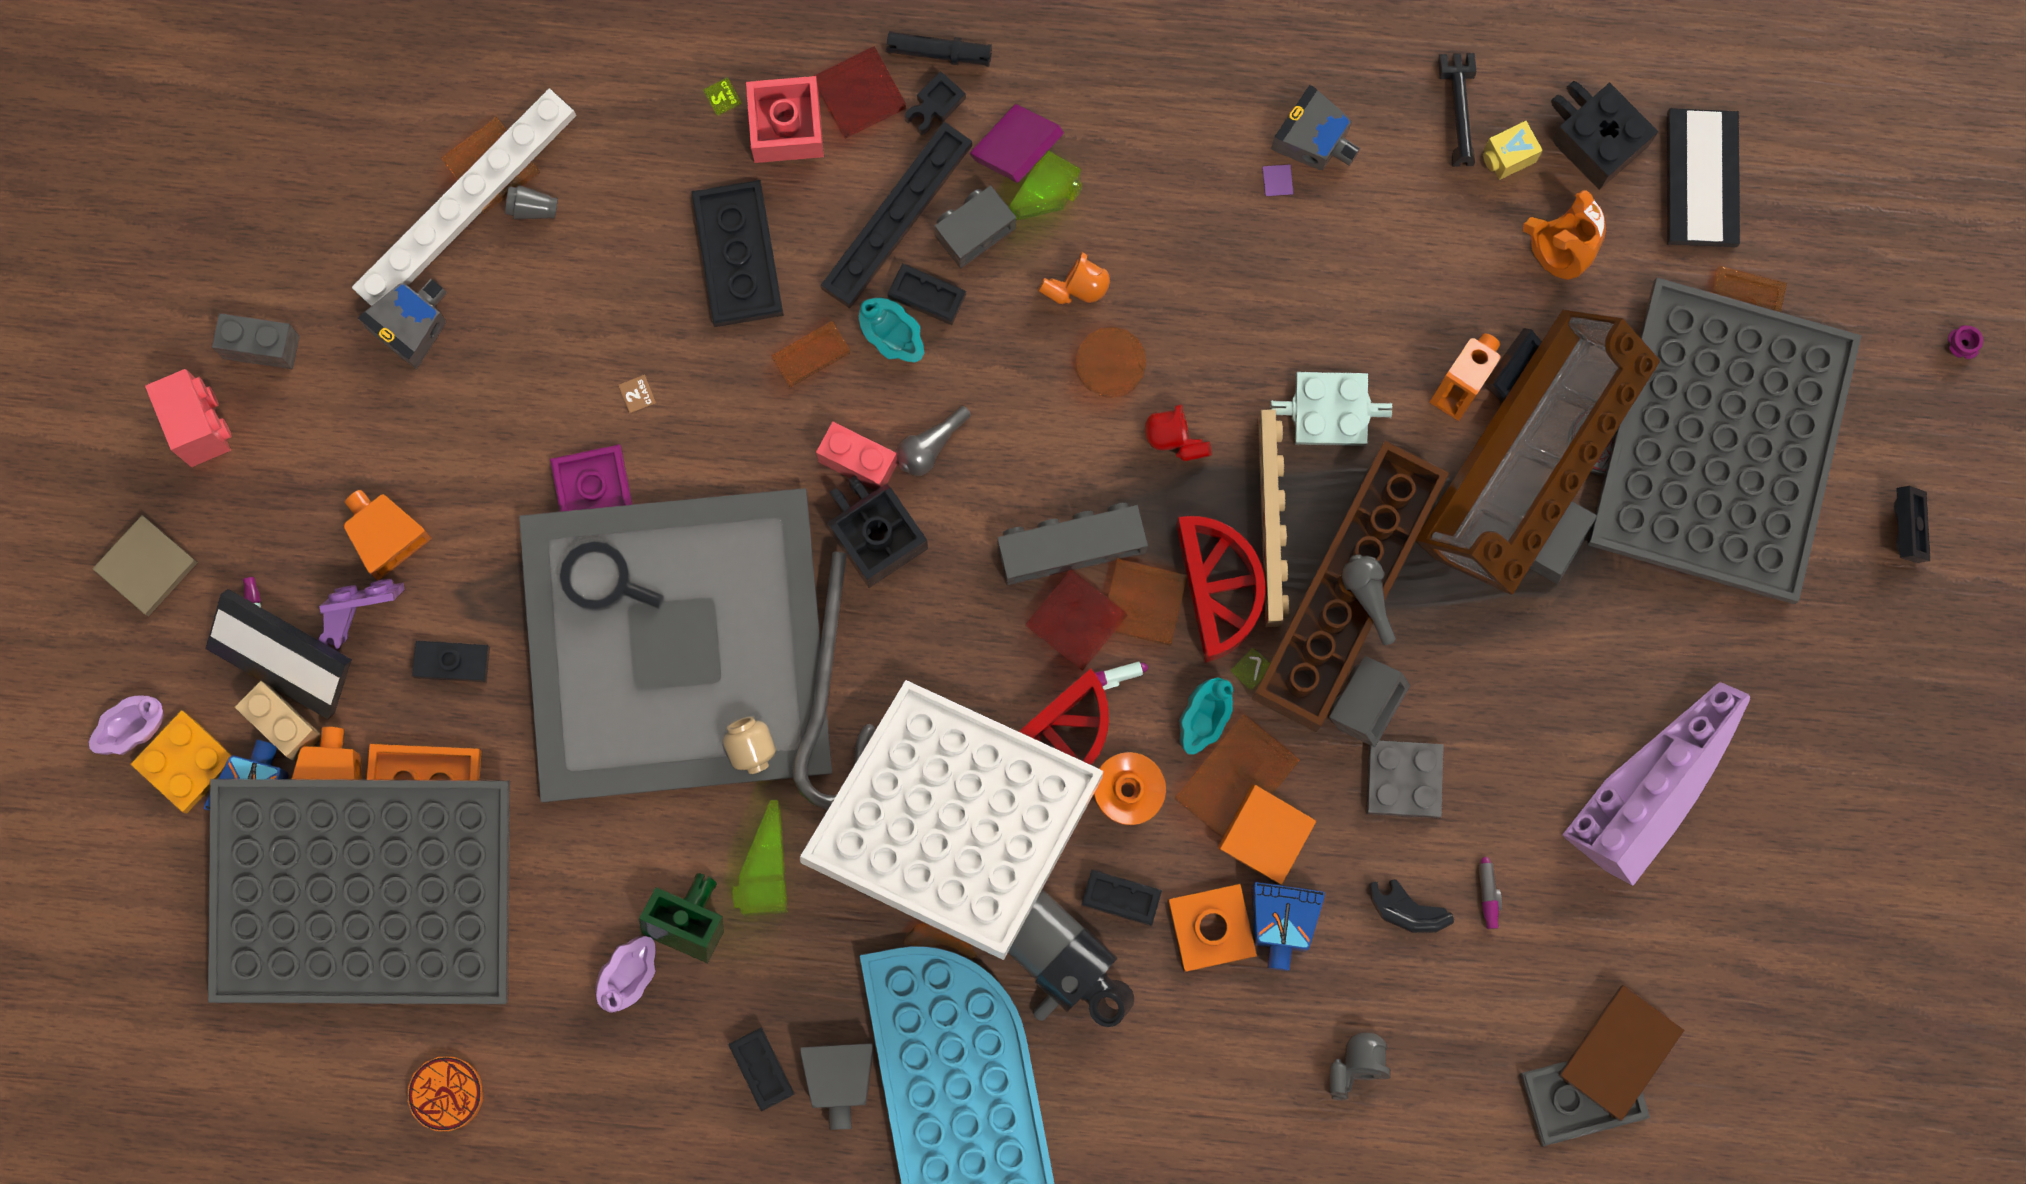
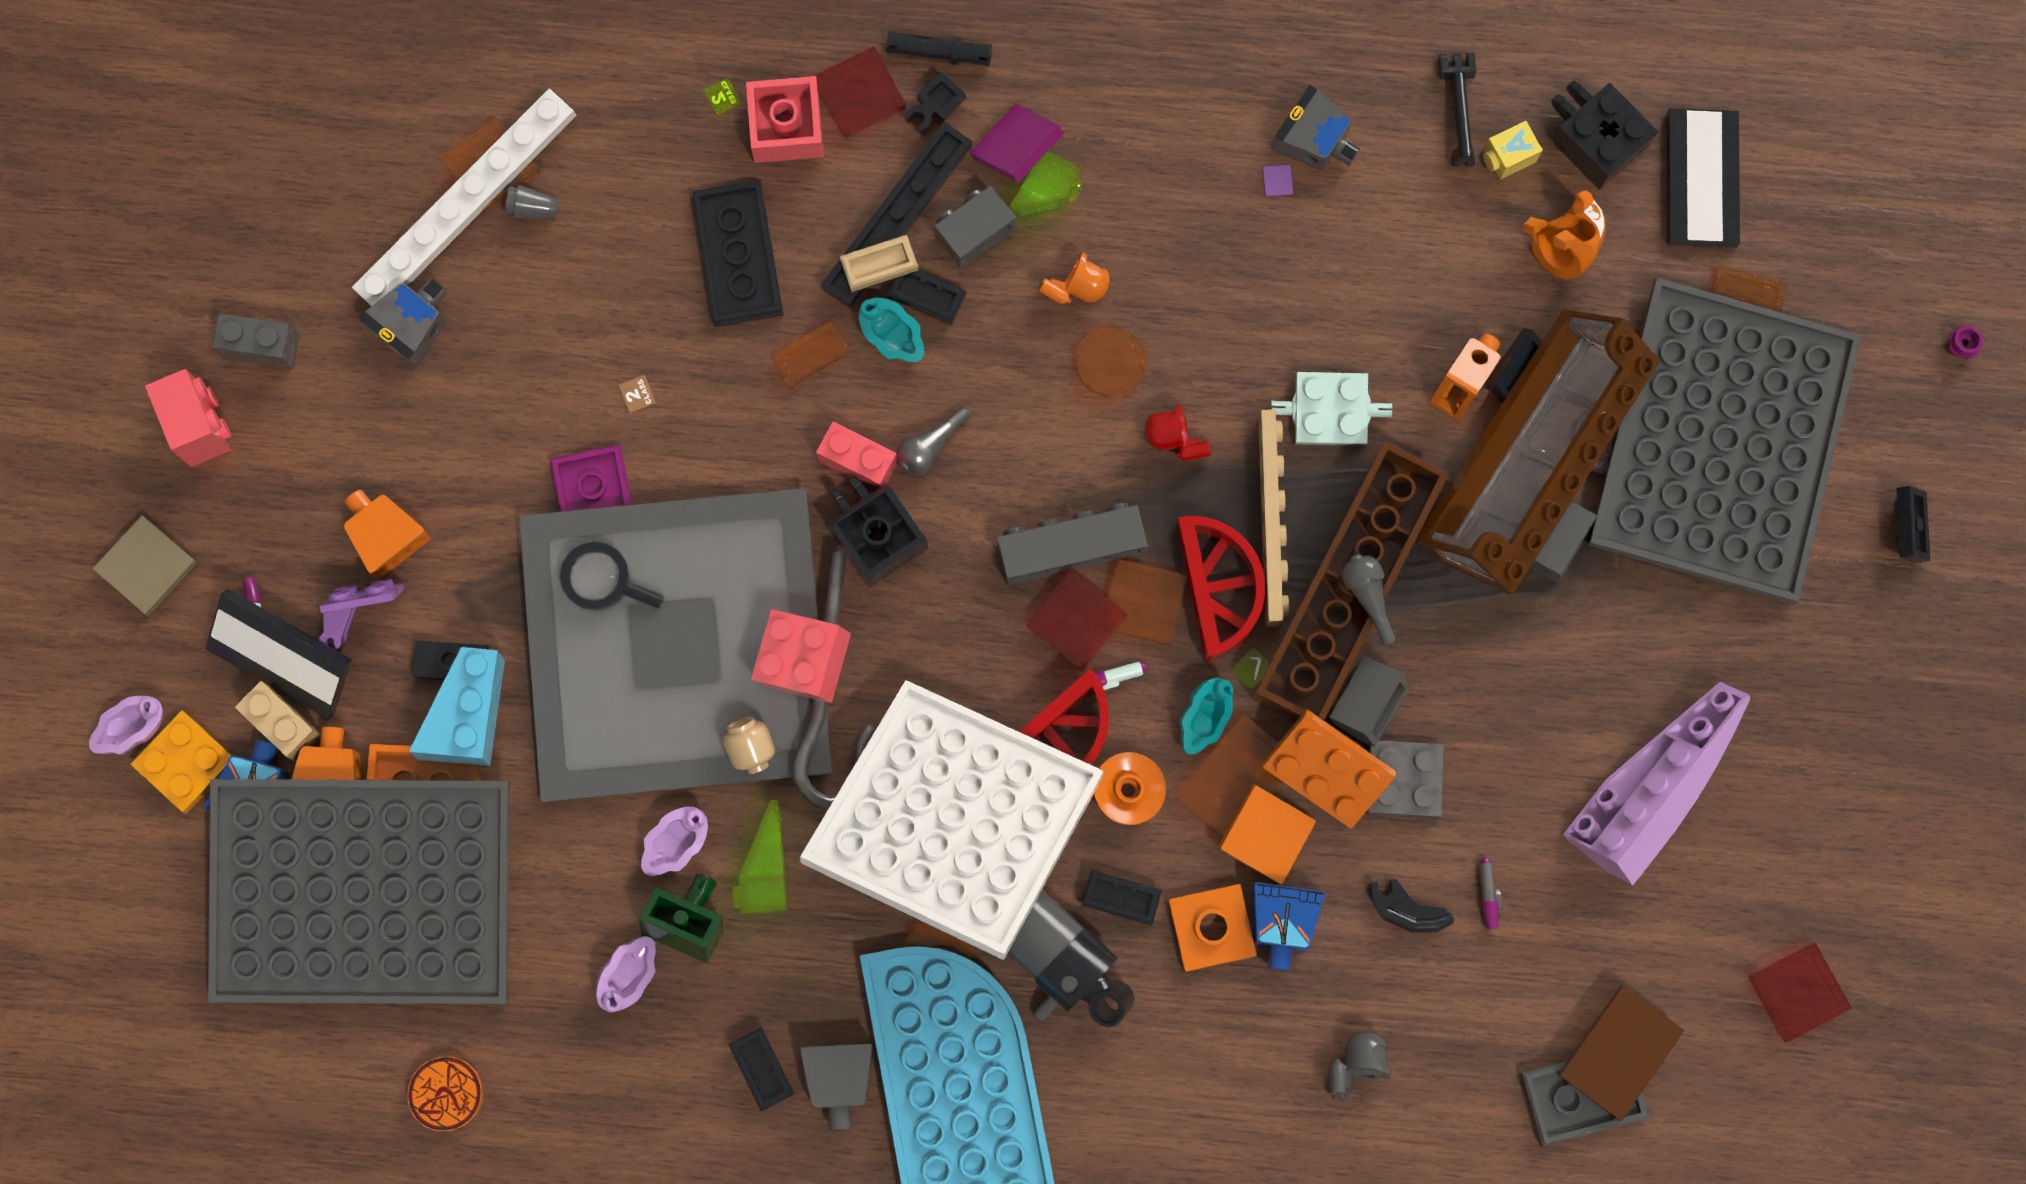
none -> medium azure wedge [409,647,505,767]
none -> lavender arm [641,807,708,876]
none -> coral brick [751,609,851,703]
none -> tan tile [840,235,918,292]
none -> orange plate [1262,709,1396,829]
none -> clear red tile [1748,942,1852,1042]

